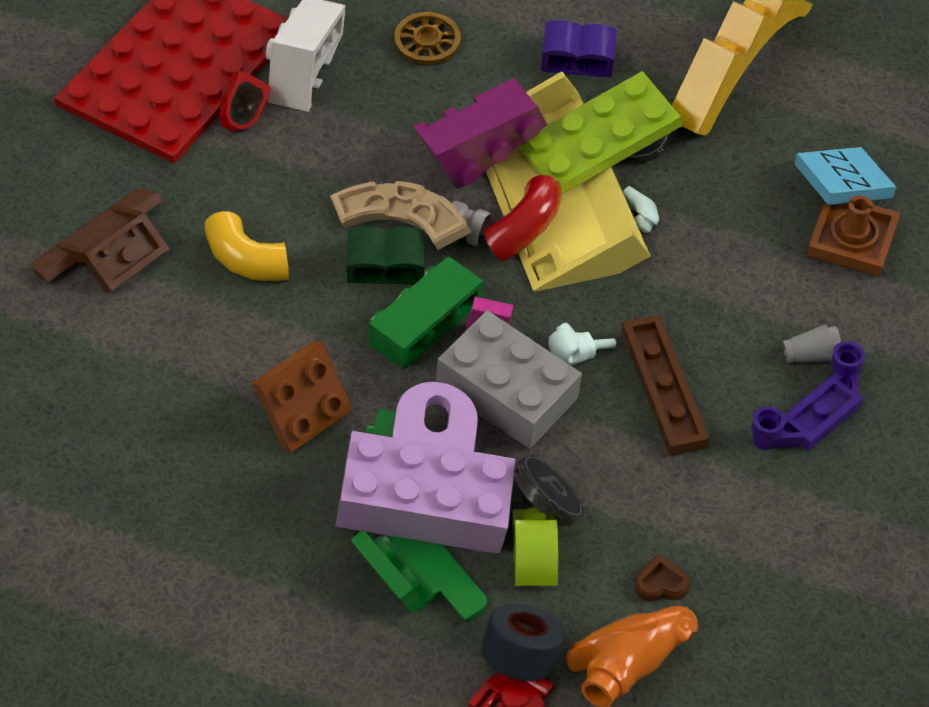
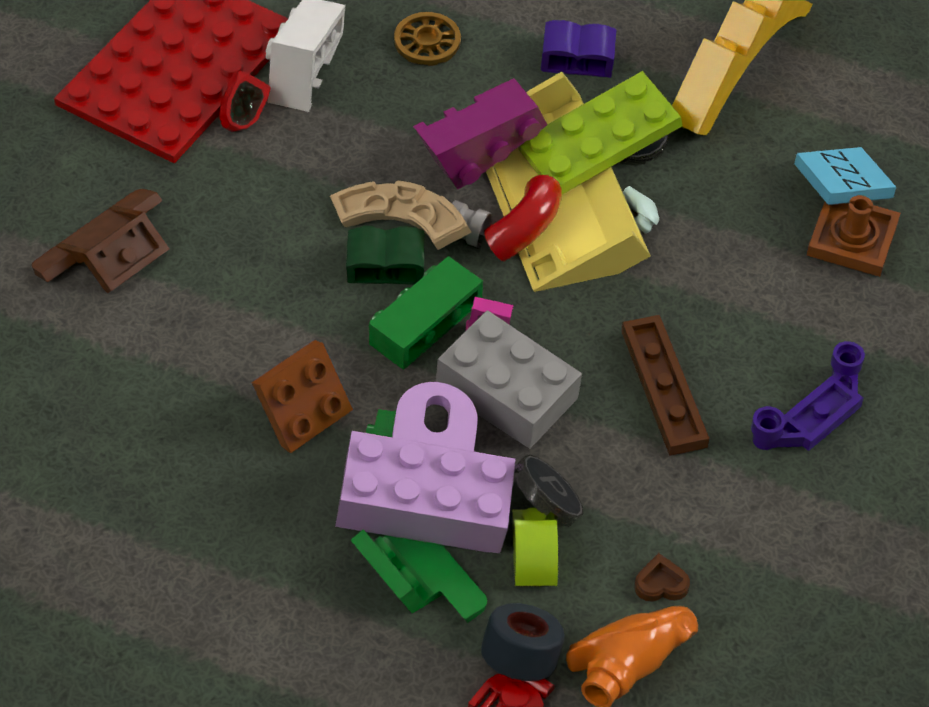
yellow cylinder [204,211,289,282] -> none
light aqua piece [548,323,616,365] -> none
light grey cone [782,324,841,364] -> none

